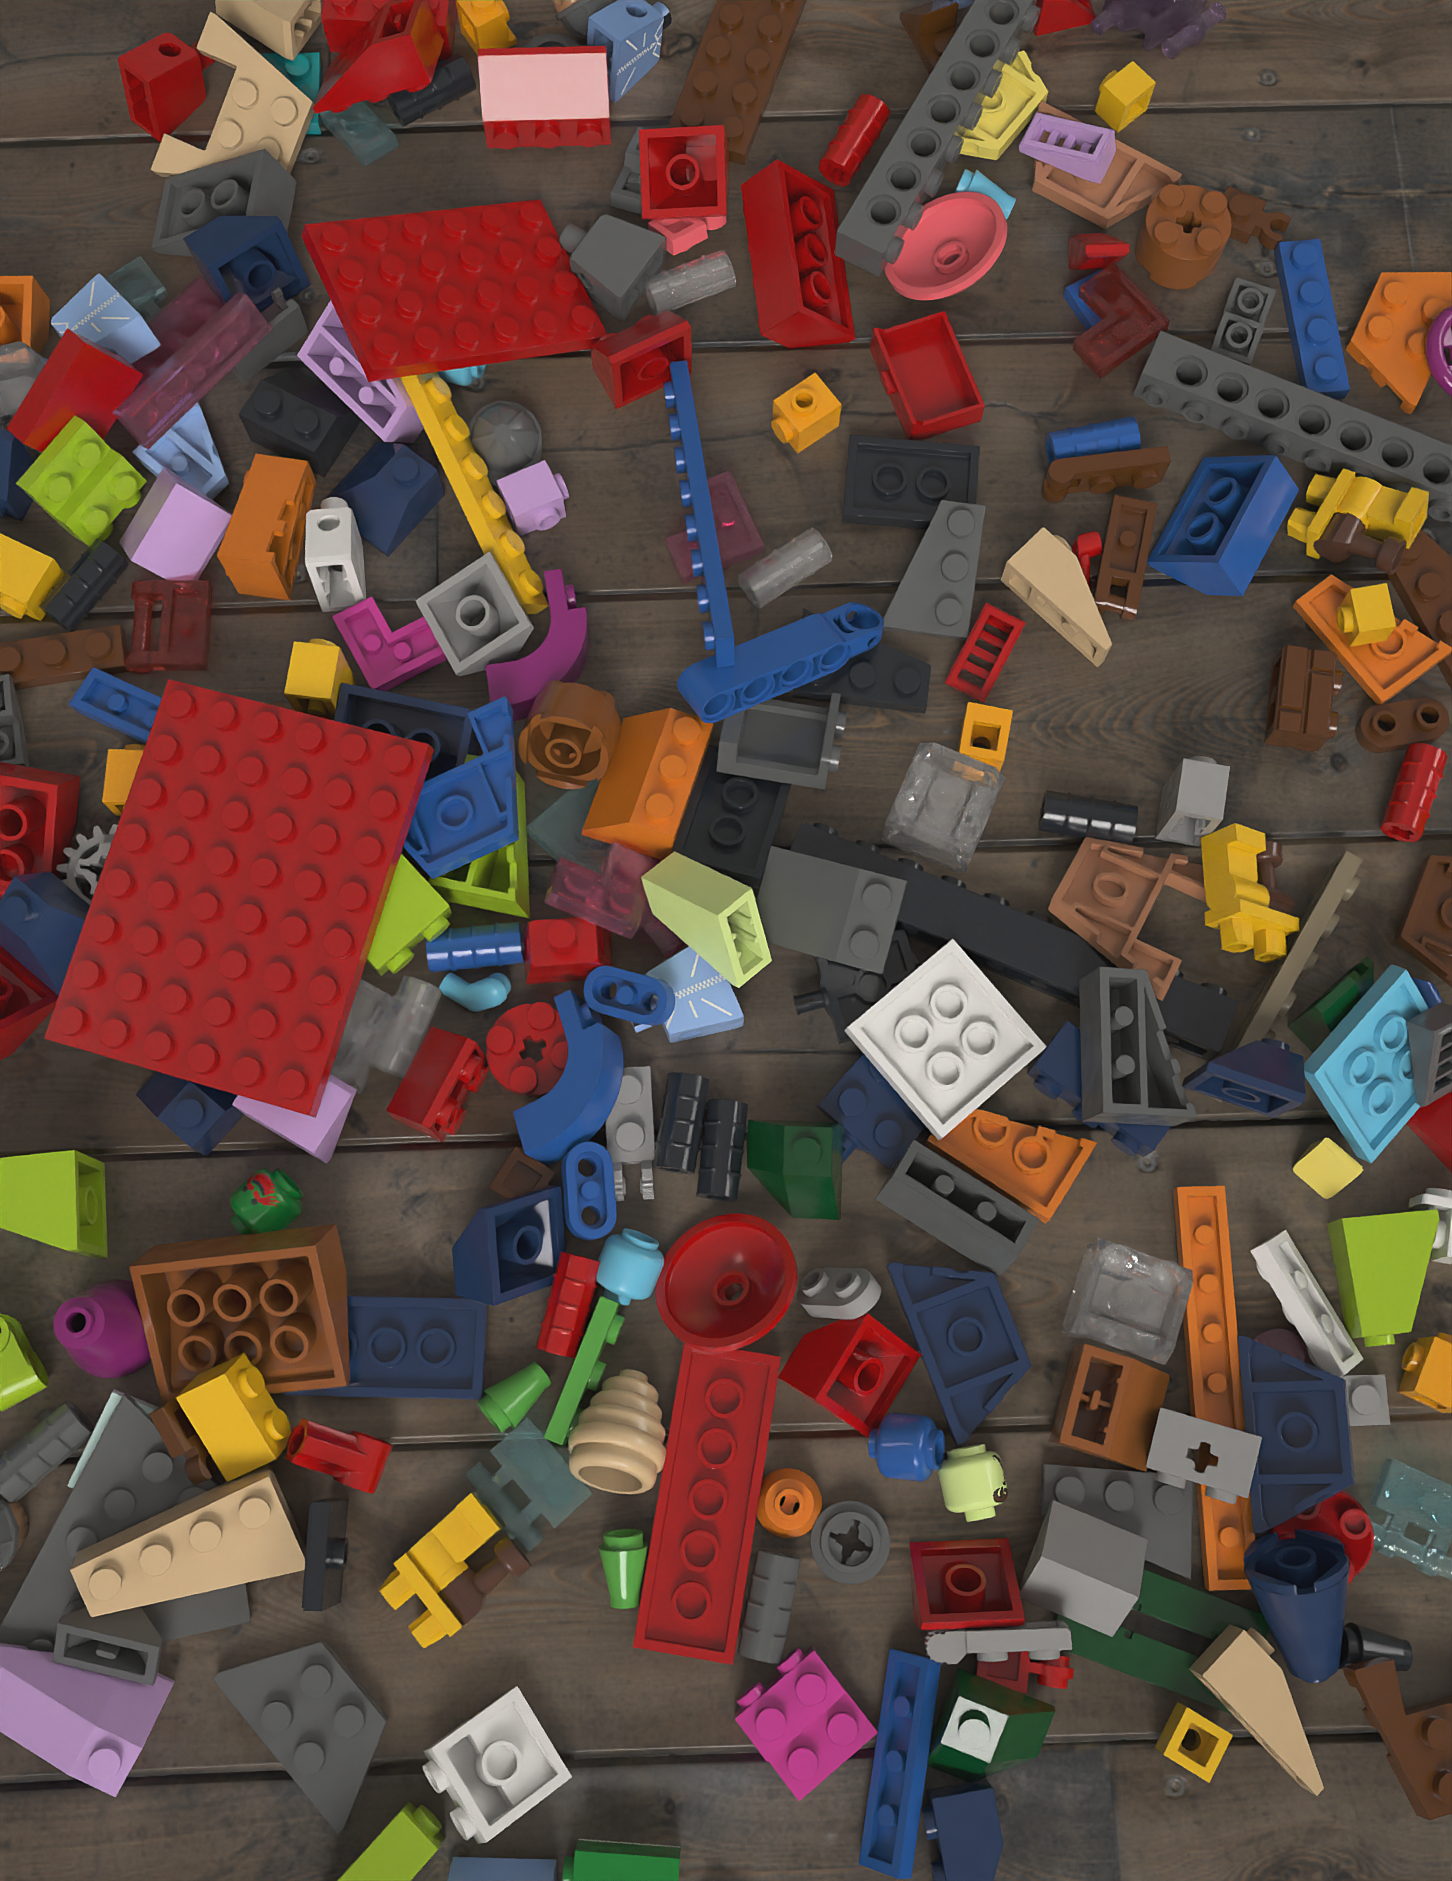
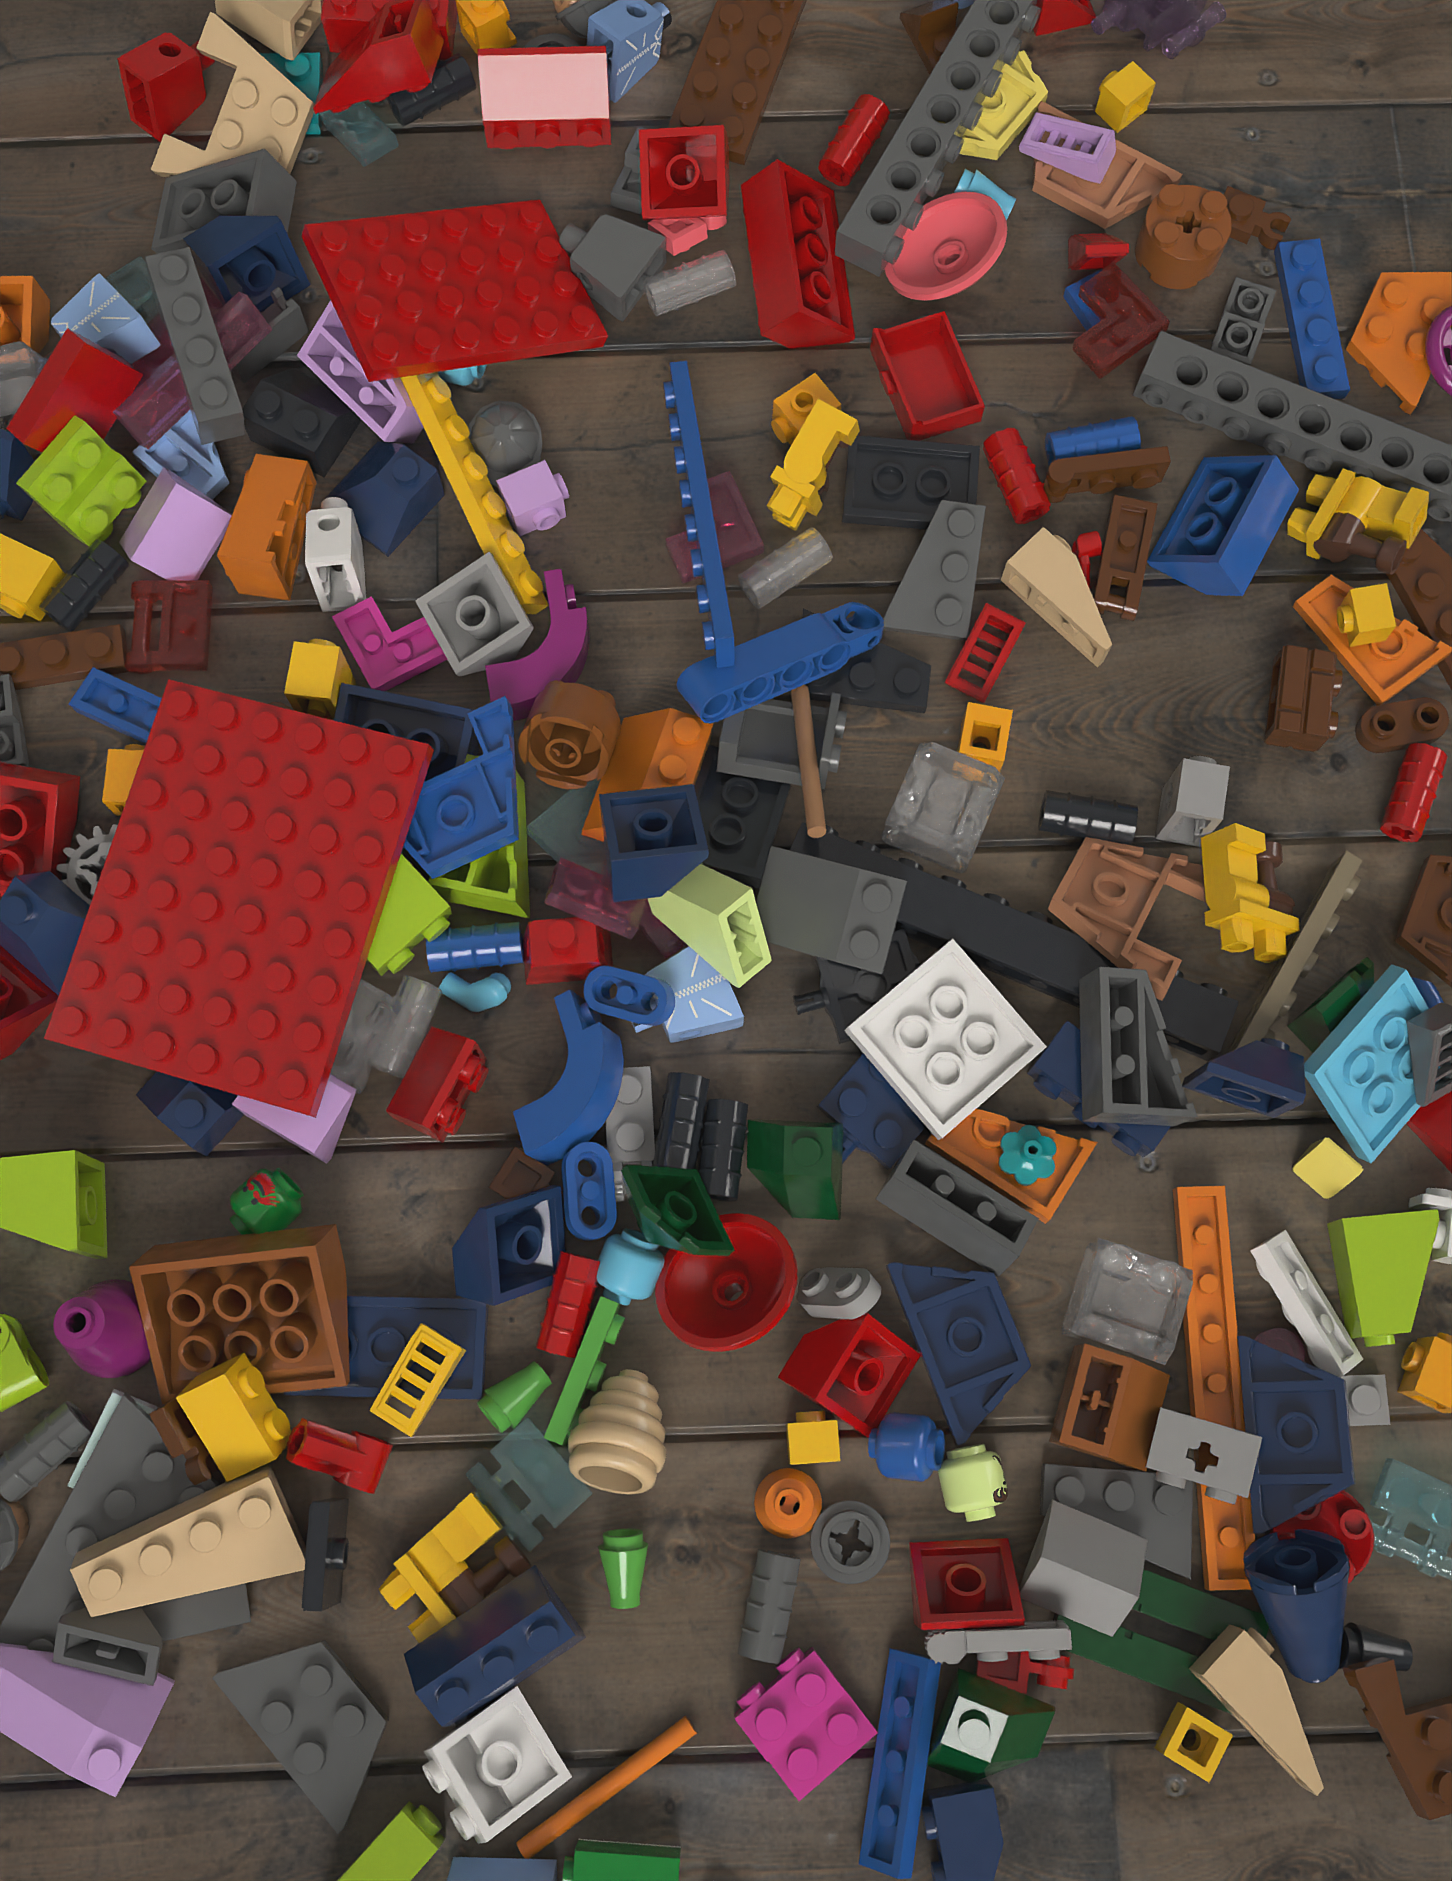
red plate [486,1002,568,1098] -> none
red slope [590,310,692,409] -> none
red plate [633,1343,781,1665] -> none
none -> dark grey arch [144,247,245,445]
none -> yellow slope [369,1323,466,1437]
none -> dark blue slope [404,1565,586,1727]
none -> orange bar [516,1715,697,1859]
none -> dark blue slope [599,784,709,902]
none -> dark green slope [621,1164,735,1256]
none -> yellow hips [767,398,860,531]
none -> yellow plate [786,1411,841,1465]
none -> medium nougat bar [791,685,826,838]
none -> red axle [983,428,1051,524]
none -> teal plant [998,1125,1057,1186]

